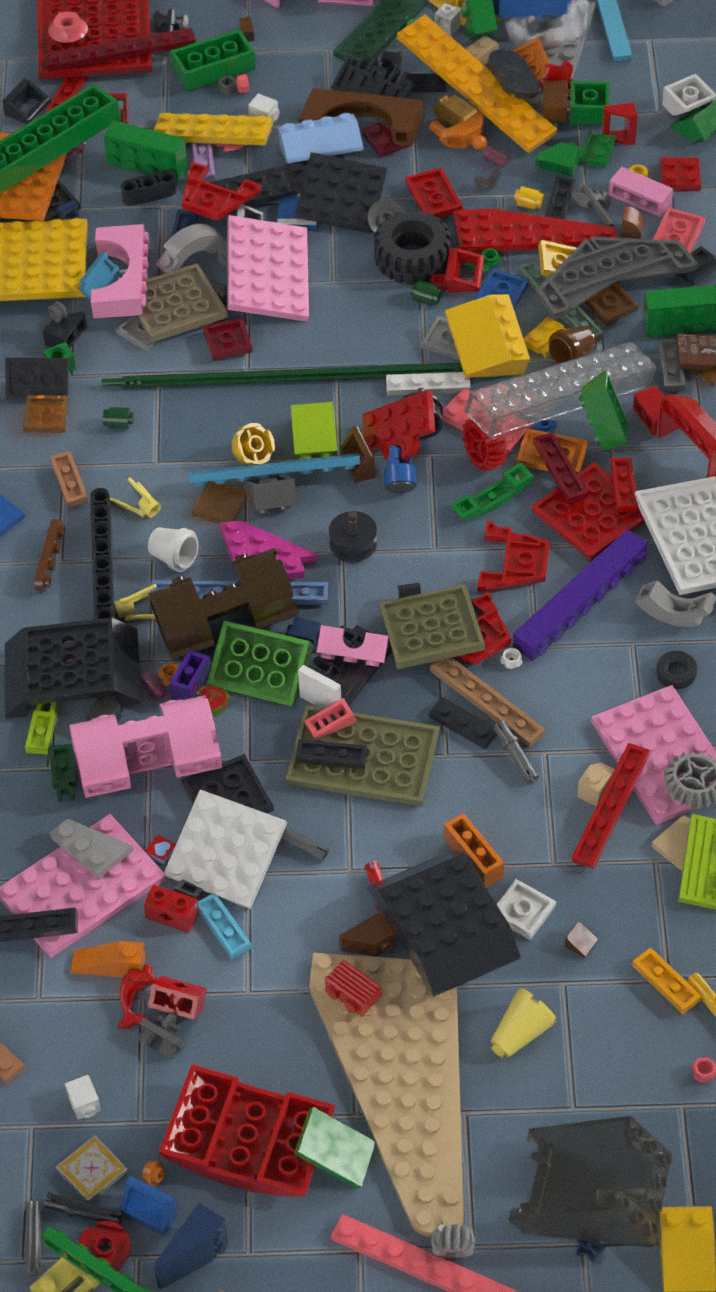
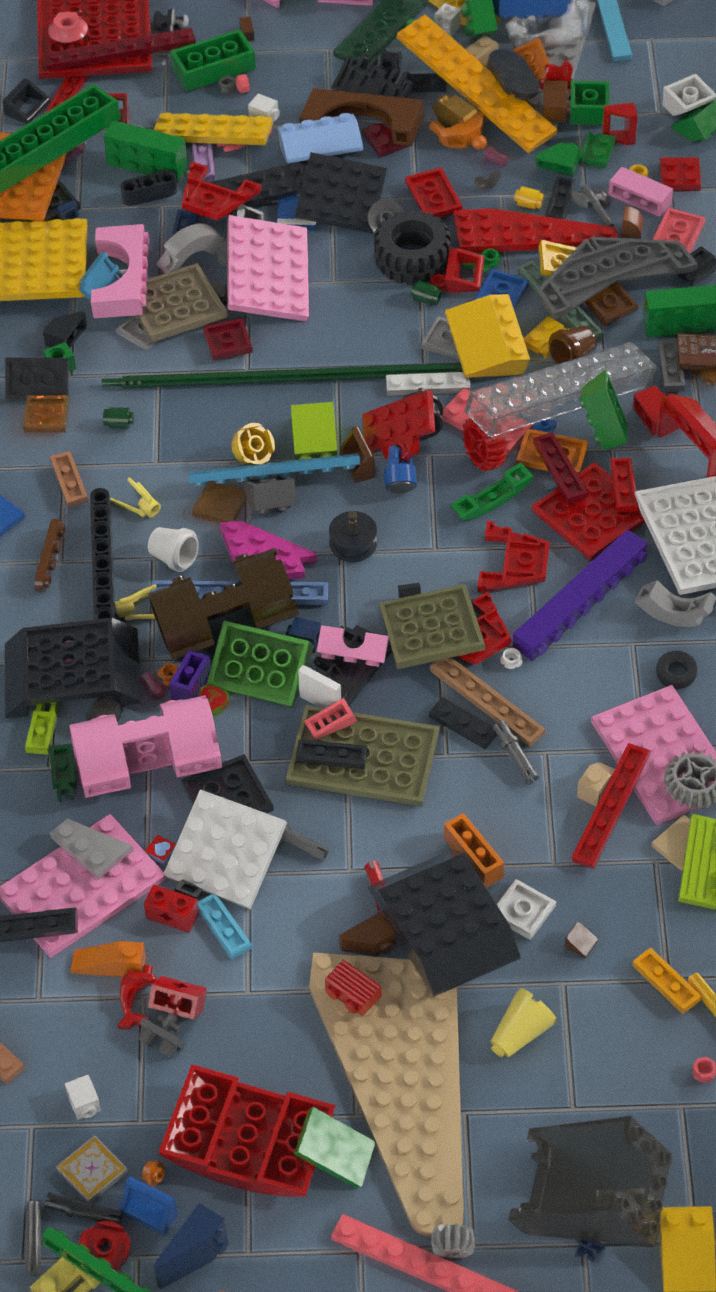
dark grey bush [48,301,68,322] -> none

